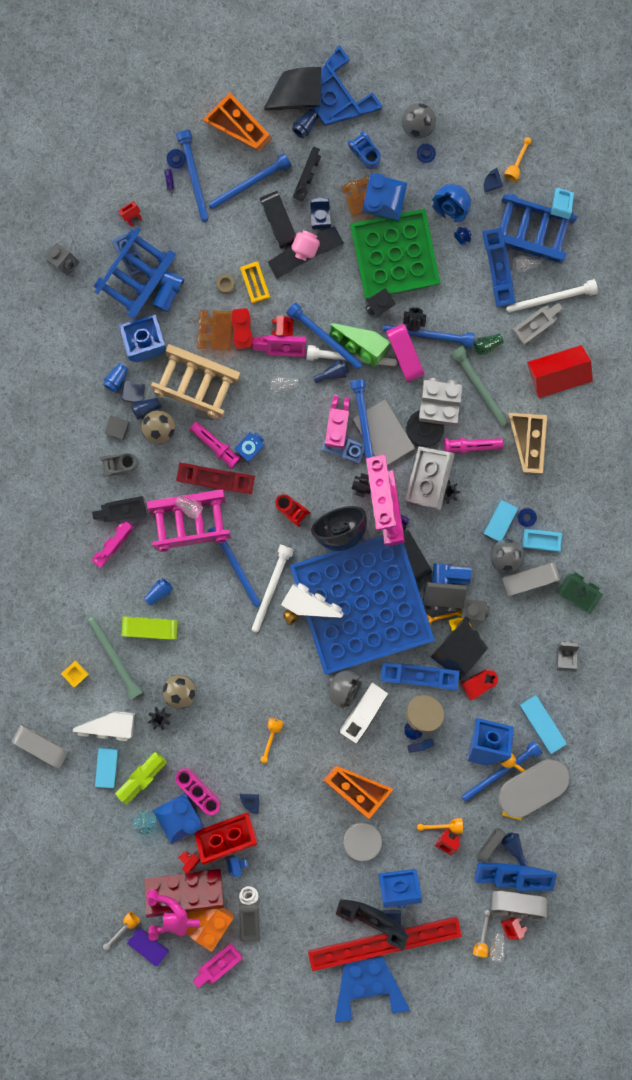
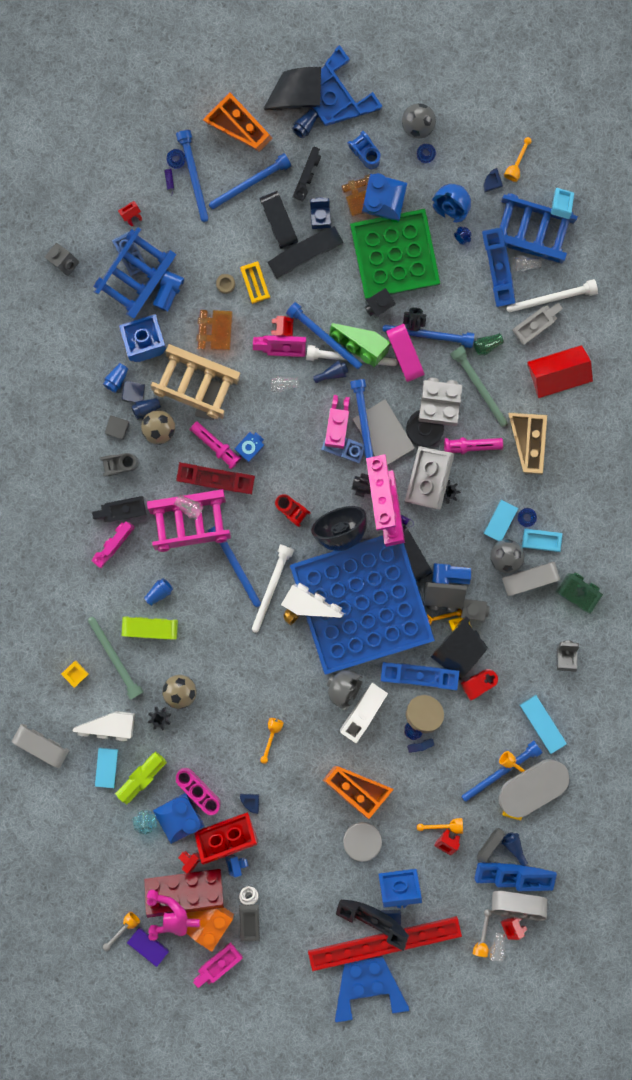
red brick [231,308,253,351] -> none
bright pink head [291,230,320,261] -> none
blue slope [468,718,514,766] -> none

